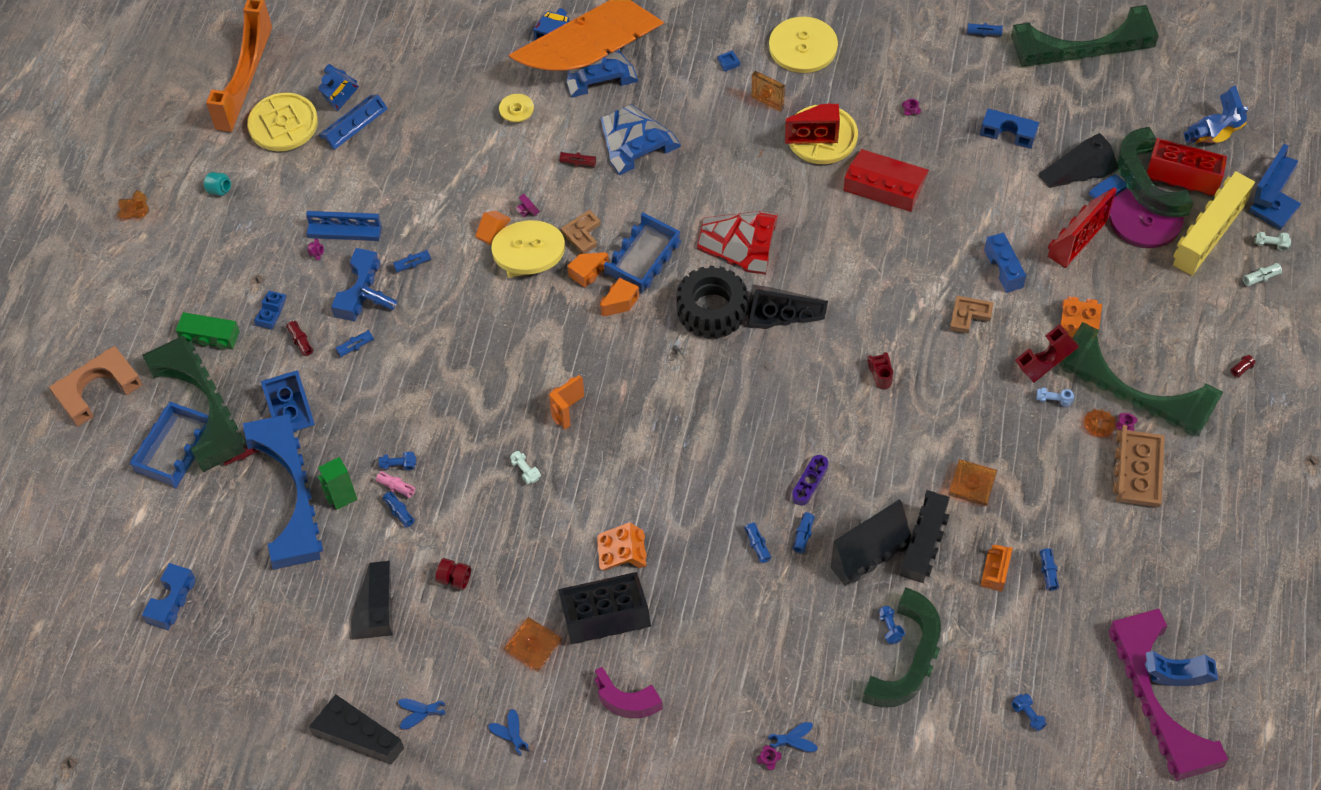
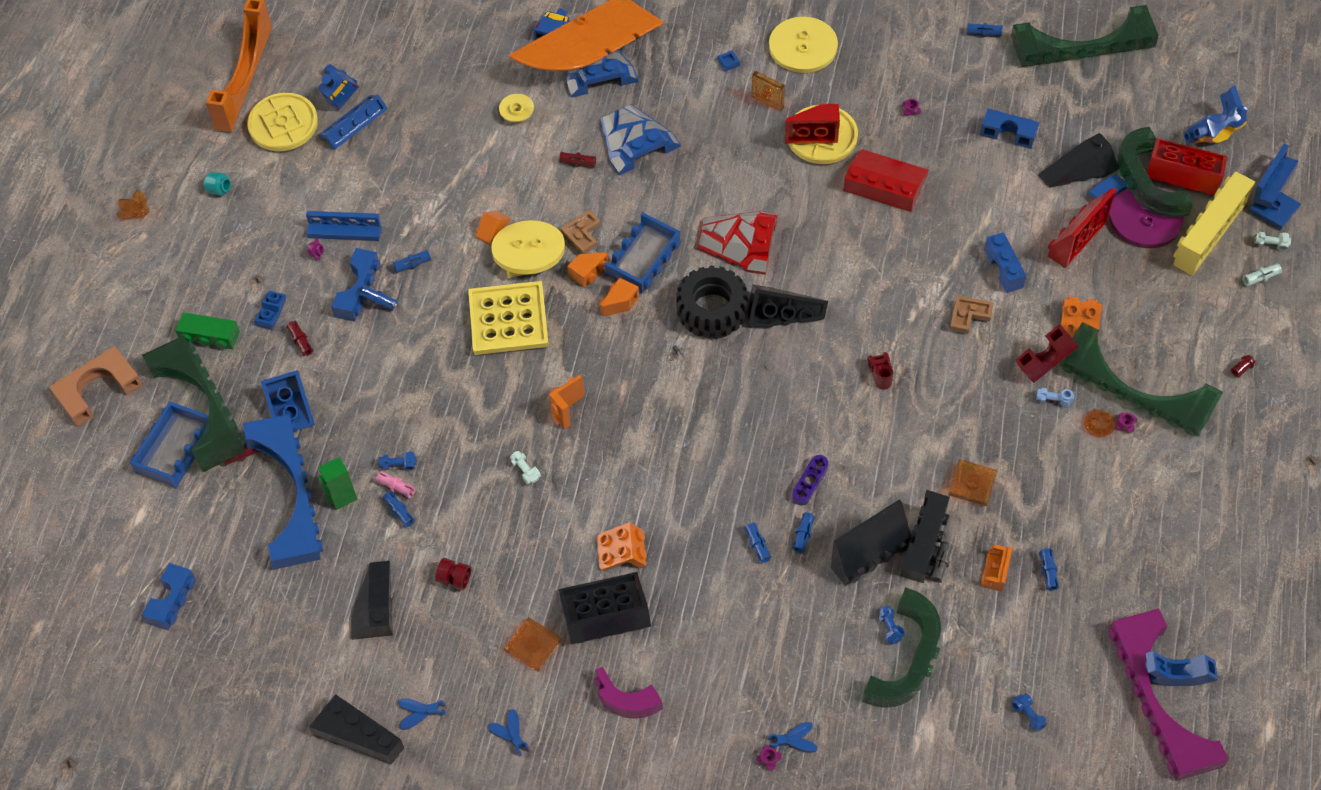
blue pin [335,330,374,358] -> none
magenta tile [516,193,540,217] -> none
medium nougat bracket [1113,425,1165,507] -> none
none -> light yellow piece [468,281,549,355]
none -> dark grey pin [929,541,953,583]

